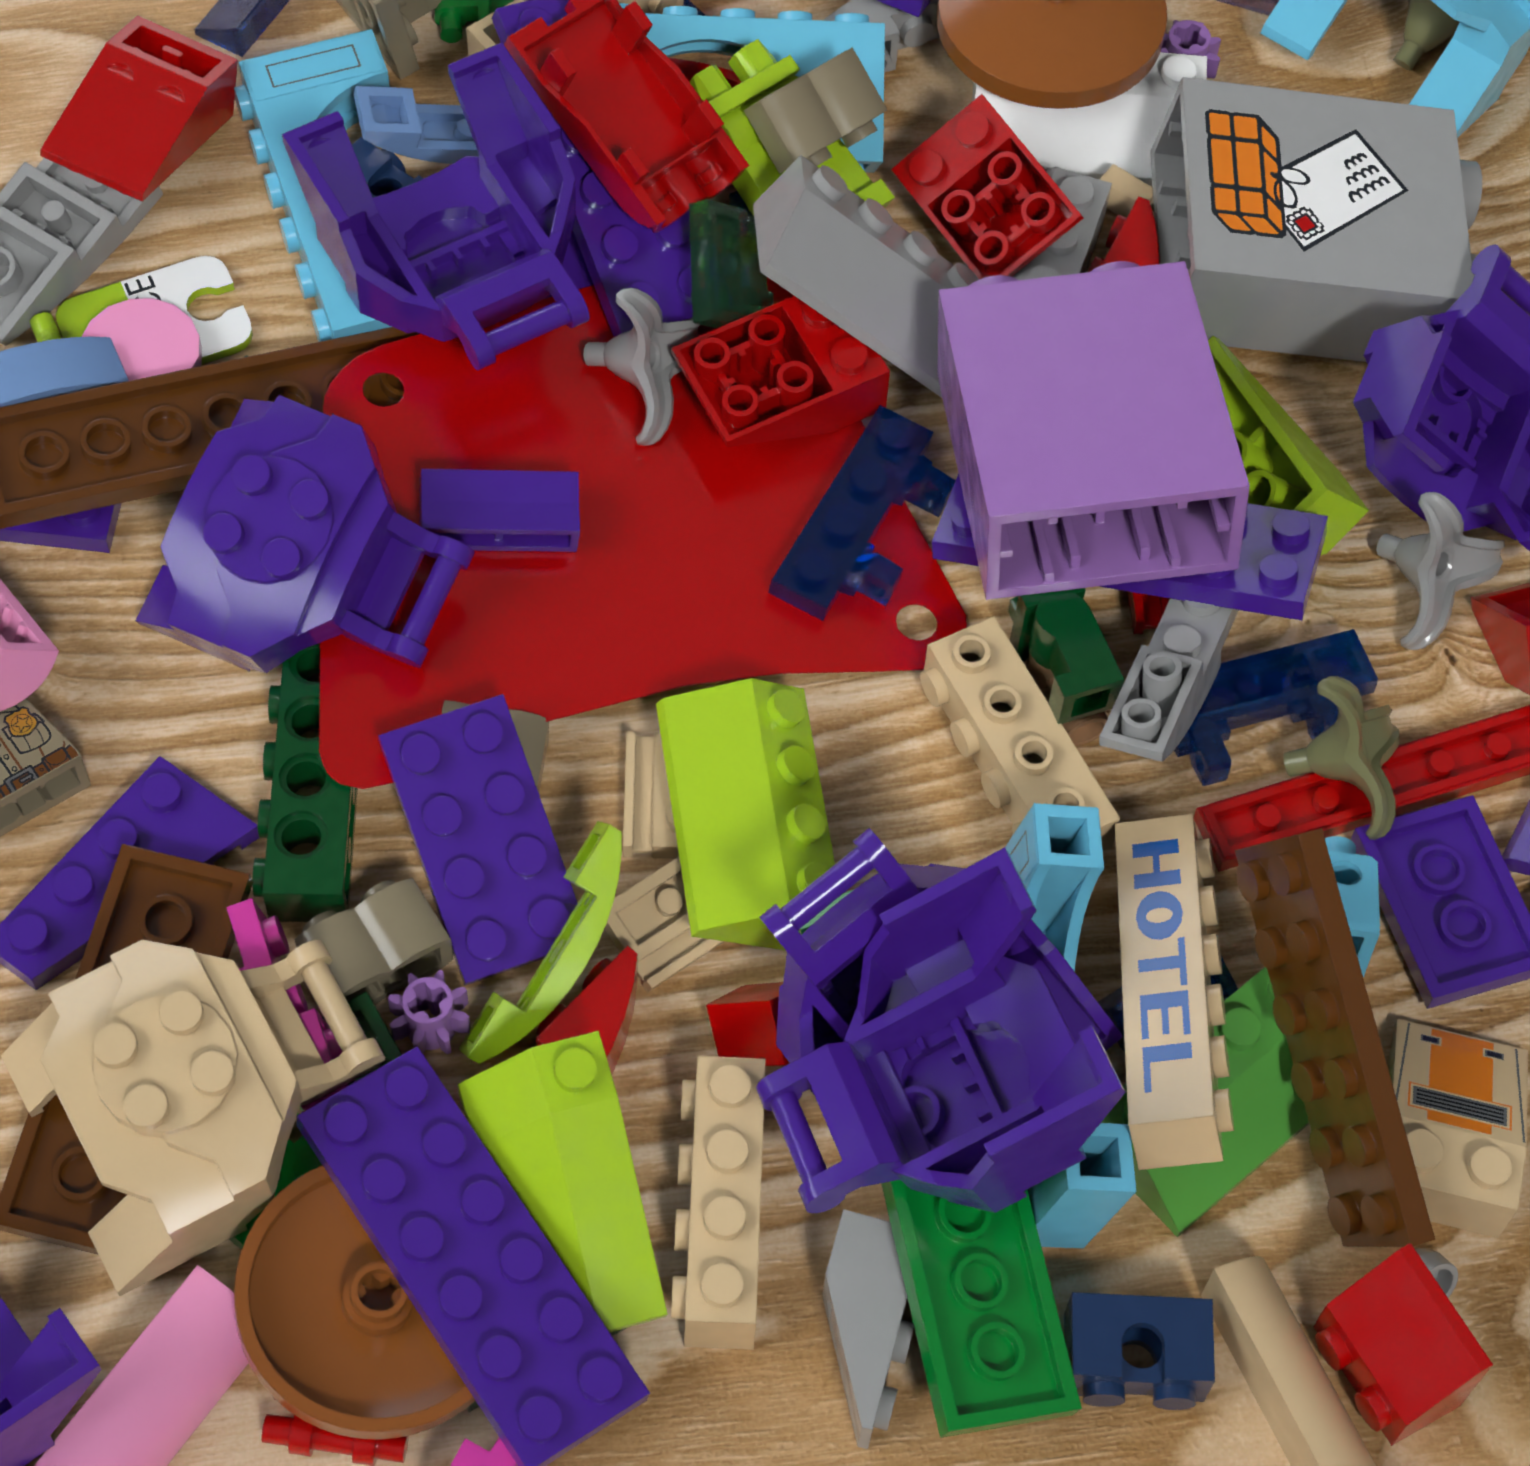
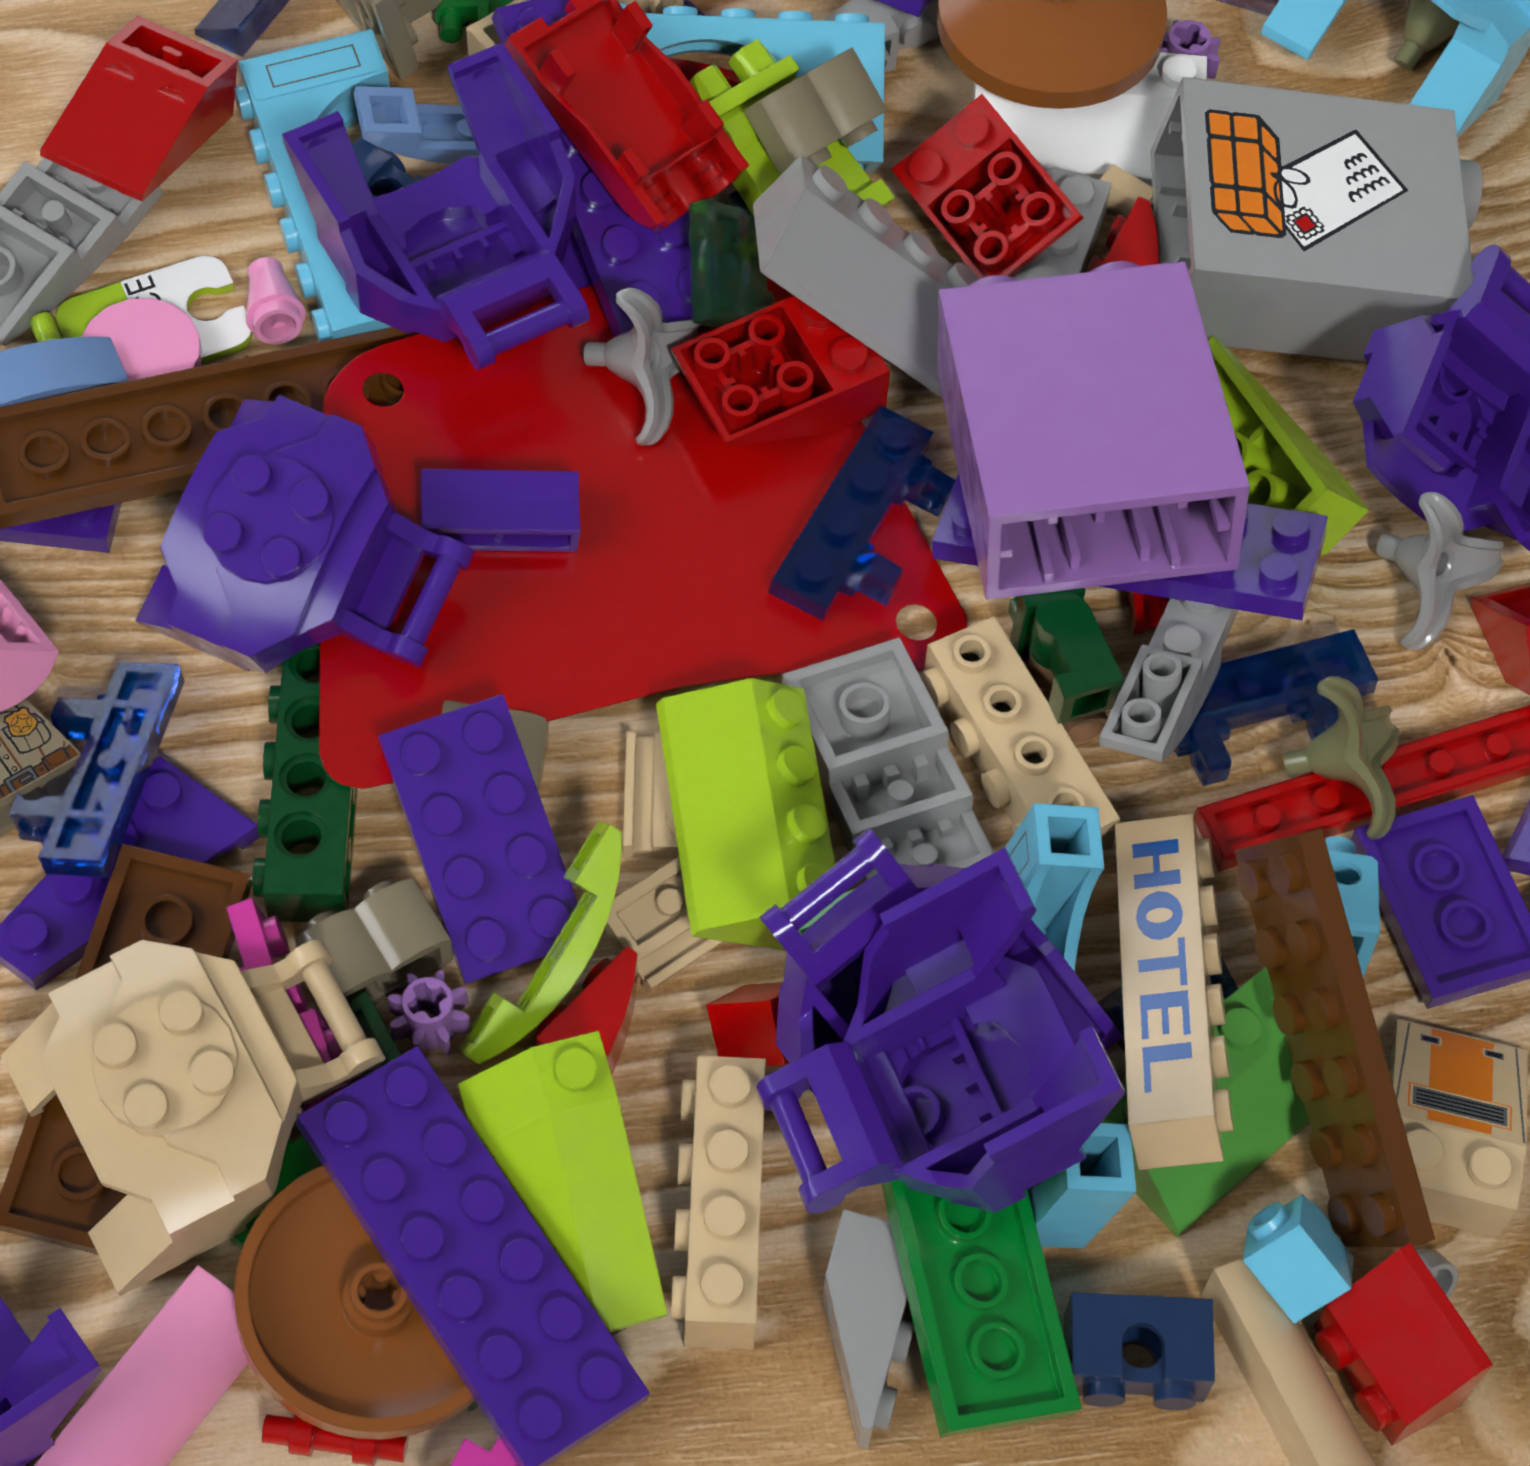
none -> clear blue hinge [9,662,185,877]
none -> bright pink cone [246,257,306,345]
none -> light grey slope [782,637,994,883]
none -> medium azure brick [1243,1194,1354,1324]

